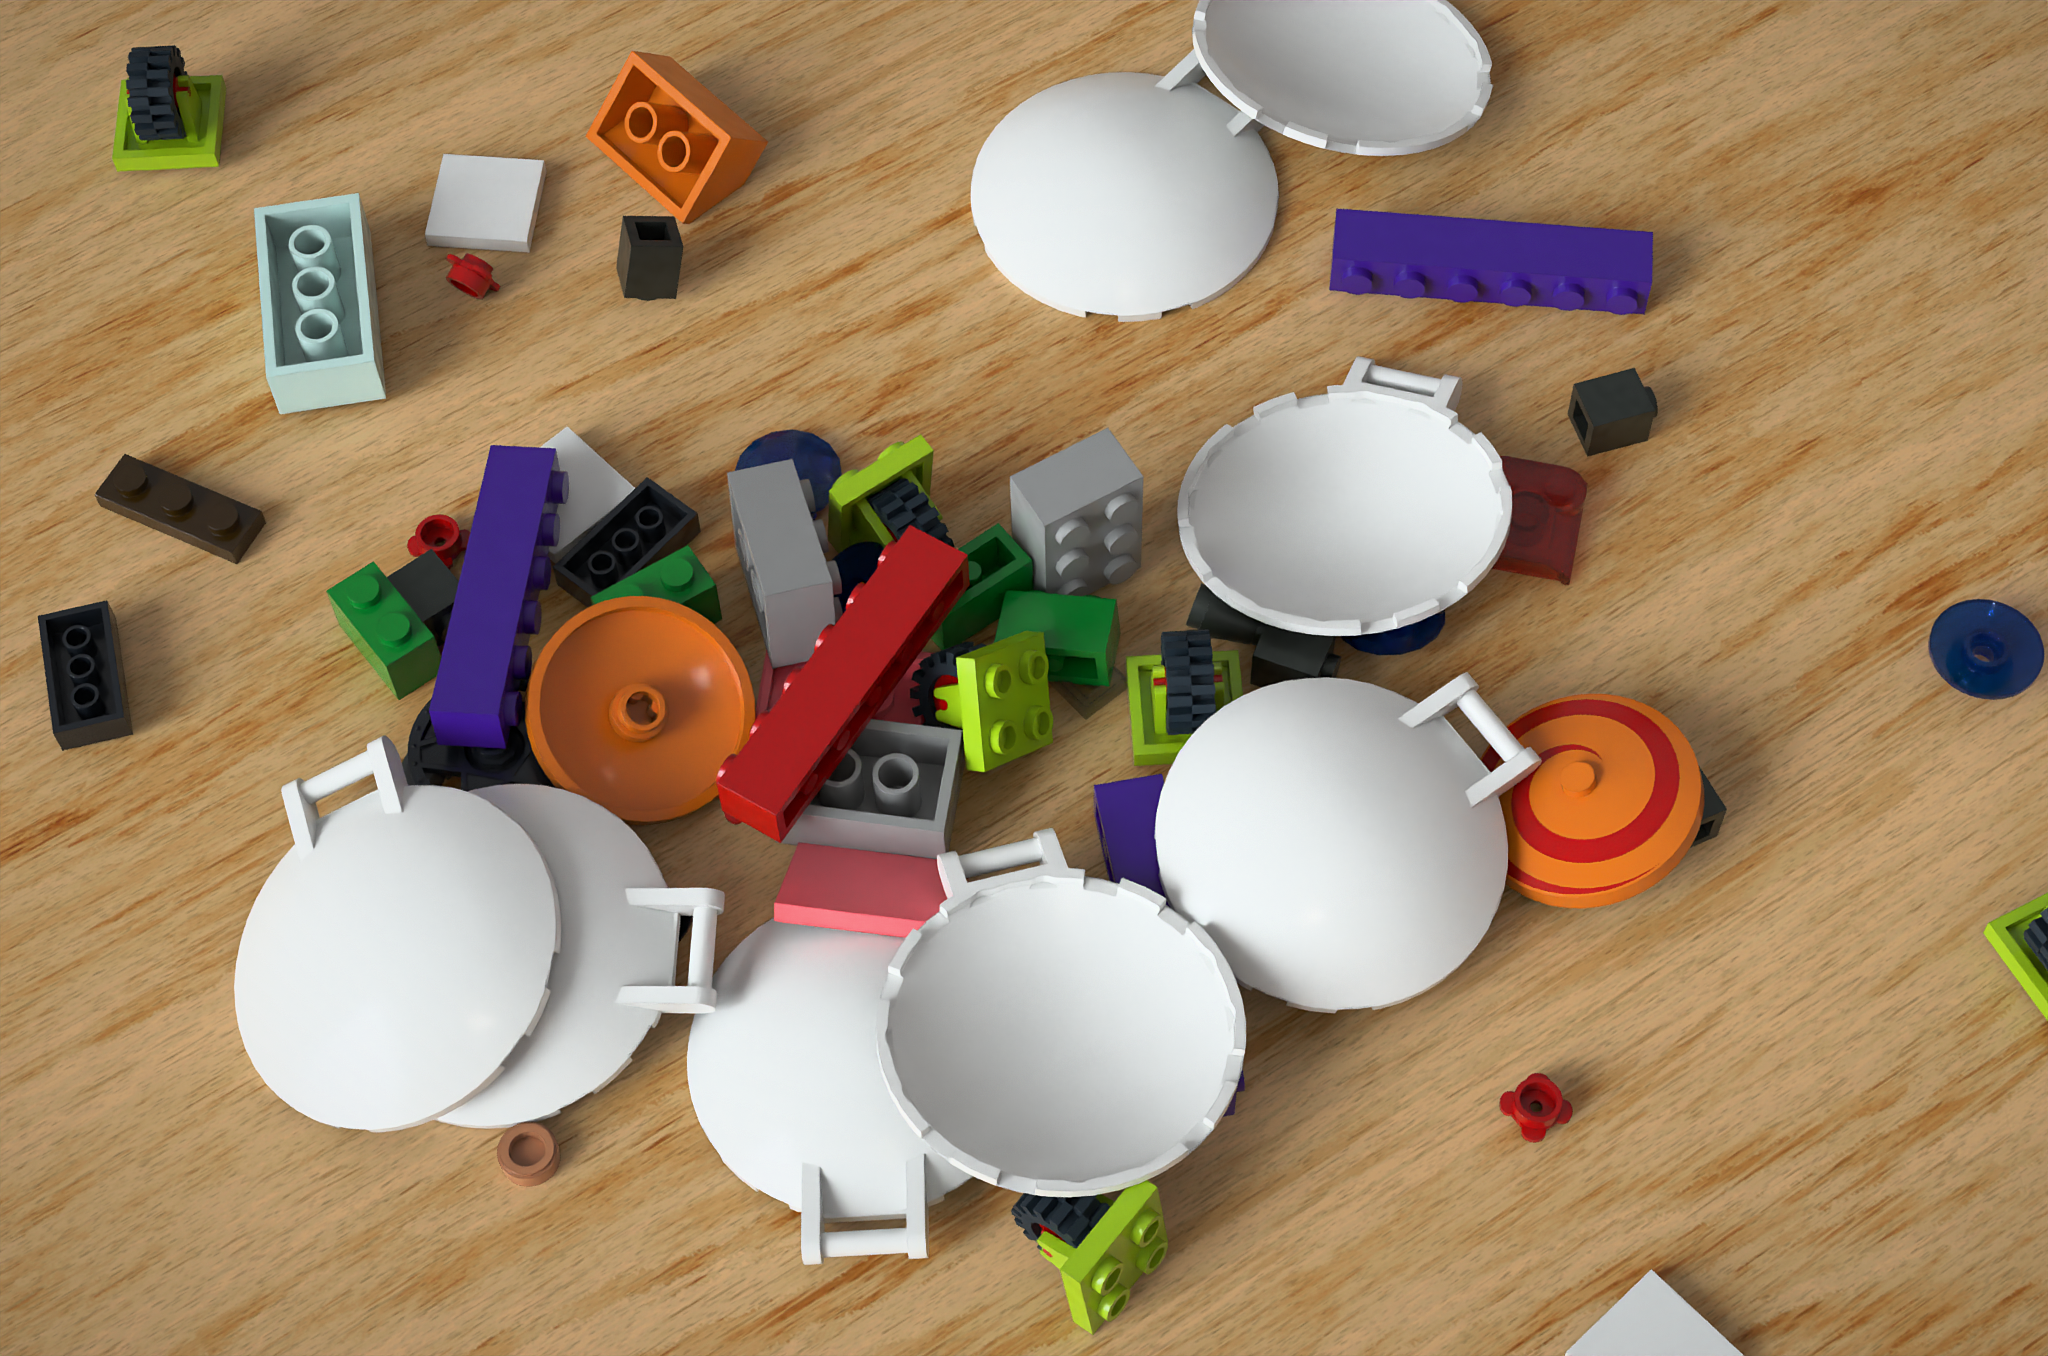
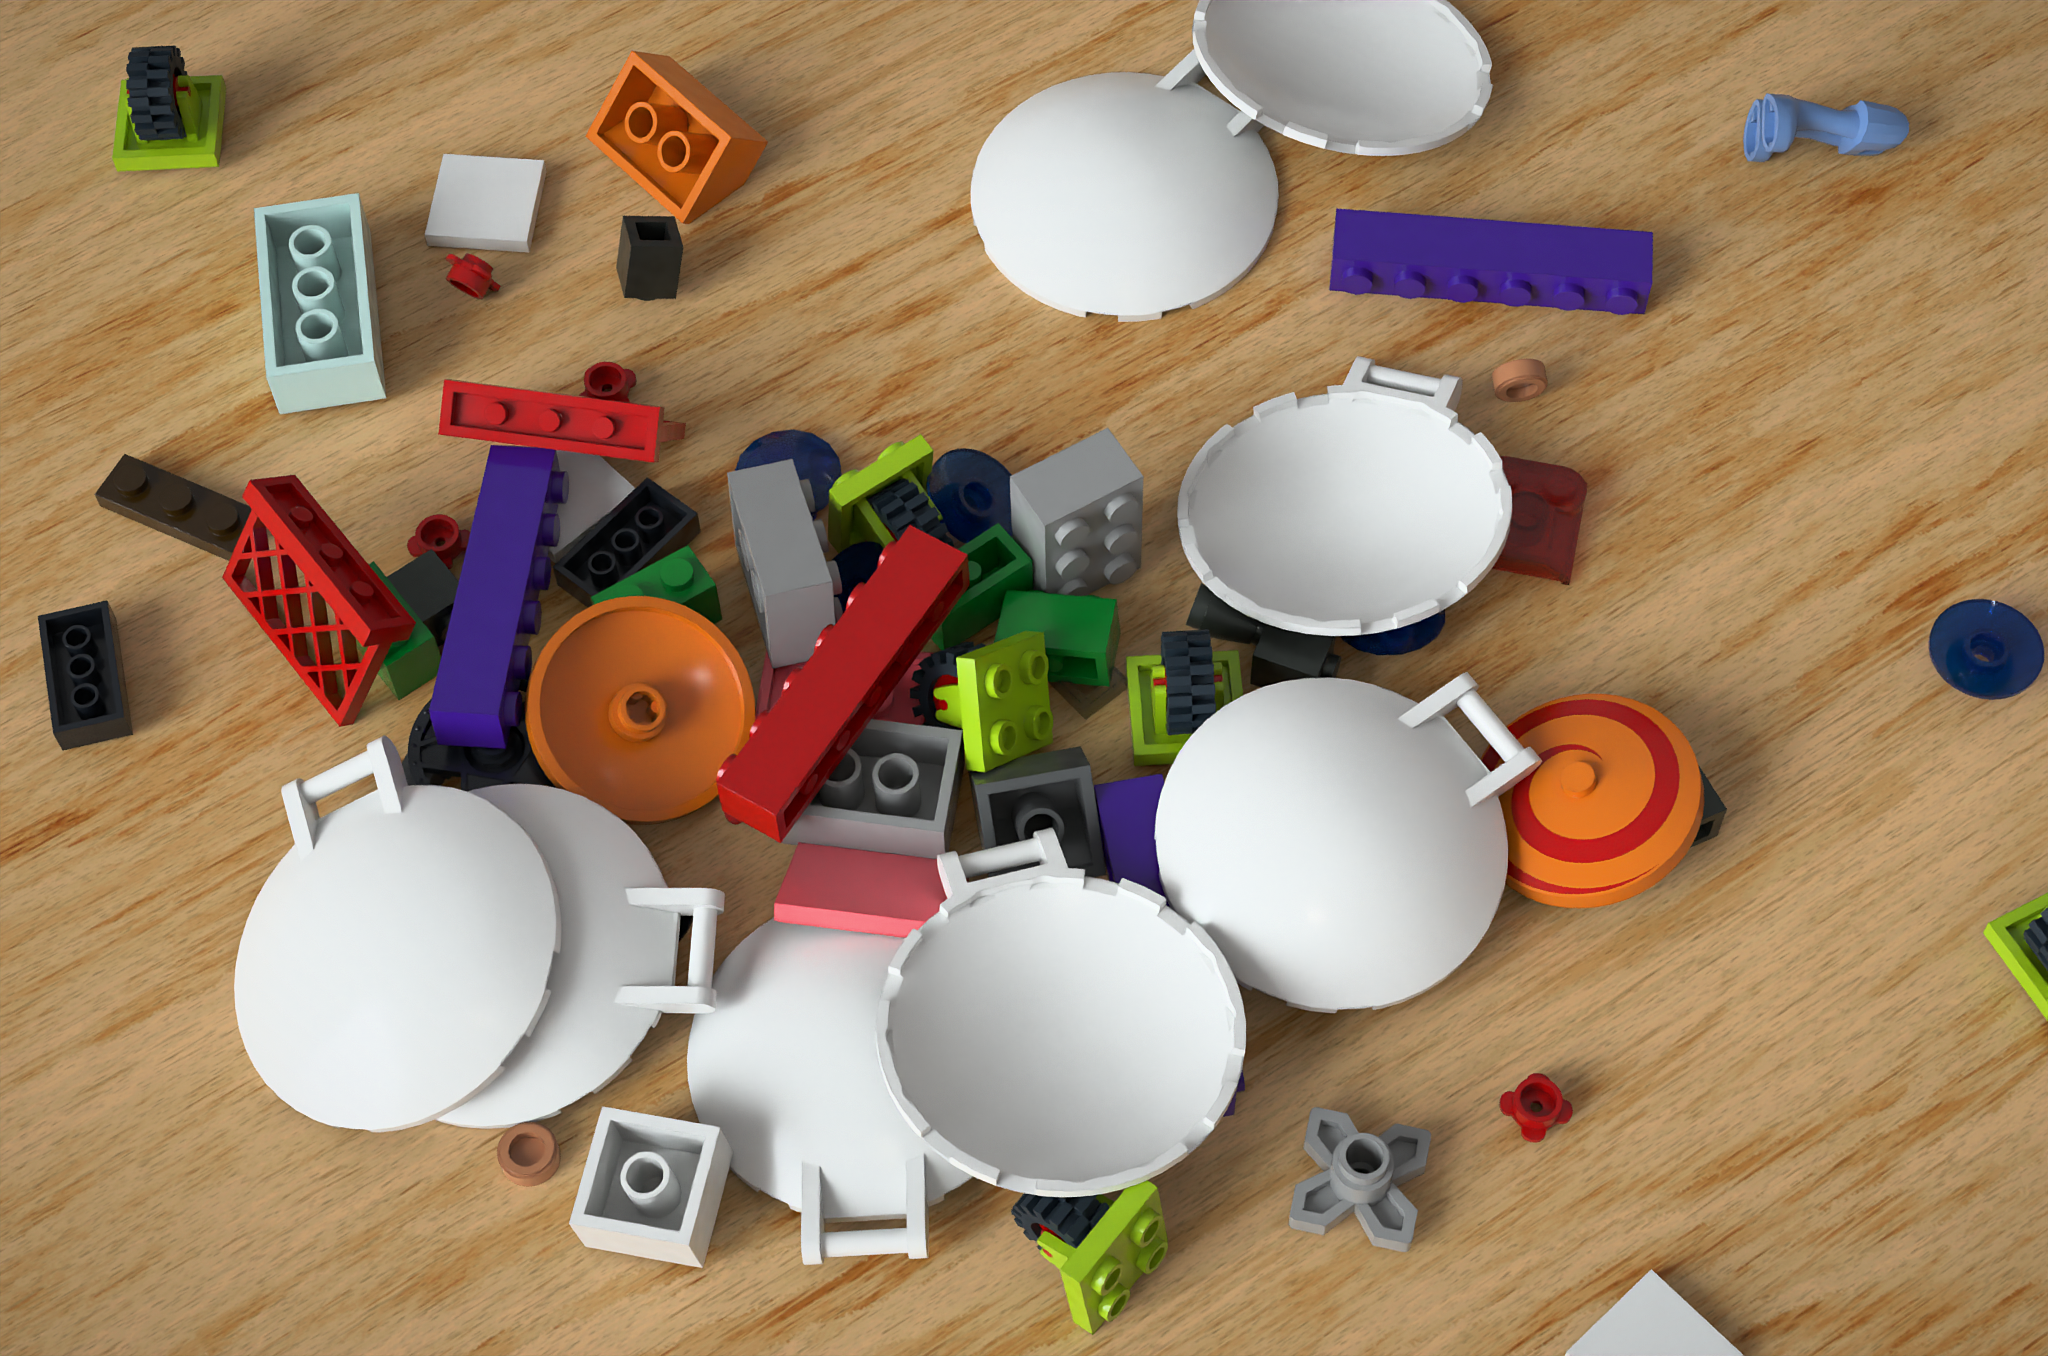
pearl dark grey brick [1568,368,1658,457] -> none
none -> red fence [222,475,416,727]
none -> red fence [438,379,686,463]
none -> white brick [569,1106,733,1268]
none -> red plate [579,362,637,402]
none -> clear blue dish [926,448,1012,544]
none -> dark grey slope [968,746,1106,878]
none -> light grey plant [1289,1107,1431,1252]
none -> nougat tile [1491,359,1548,402]
none -> medium blue piece [1743,93,1909,162]

